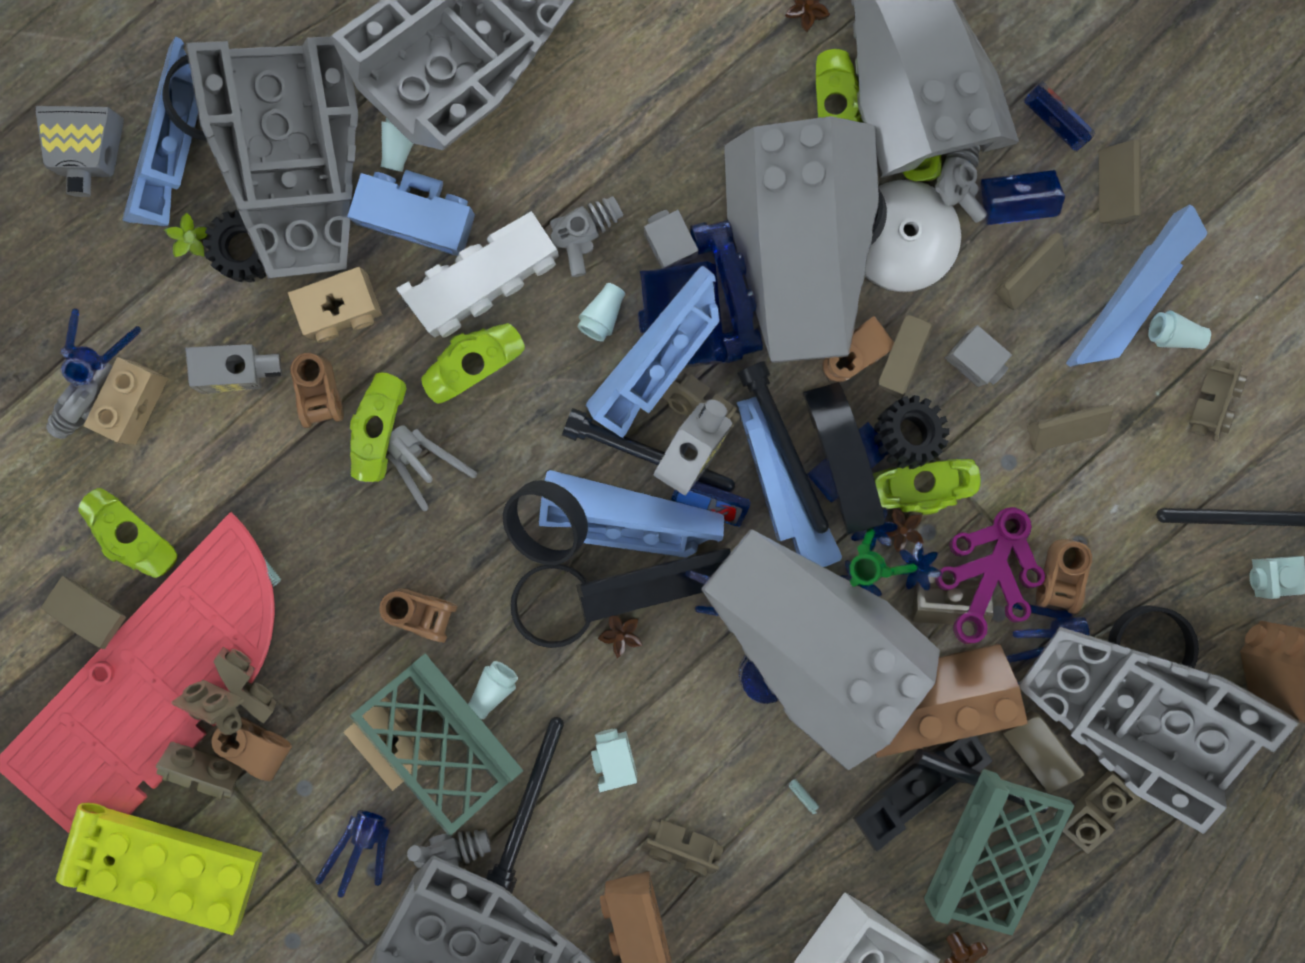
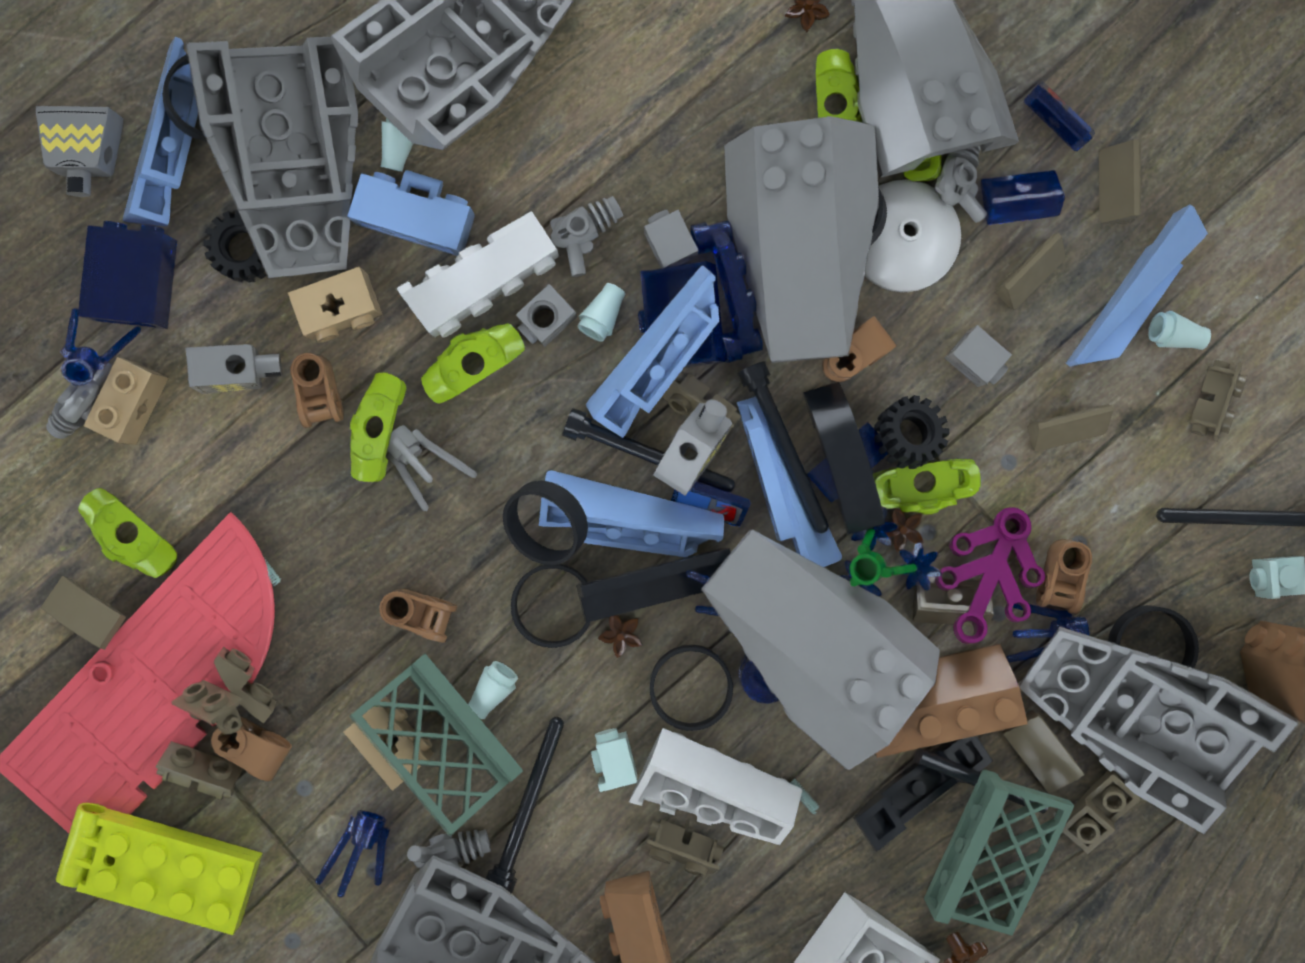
lime plant [164,213,208,257] -> none
dark tan slope [879,315,933,399] -> none
none -> clear blue brick [78,221,177,329]
none -> light grey brick [516,284,577,347]
none -> white wedge [629,728,803,845]
none -> black tyre [650,645,733,731]

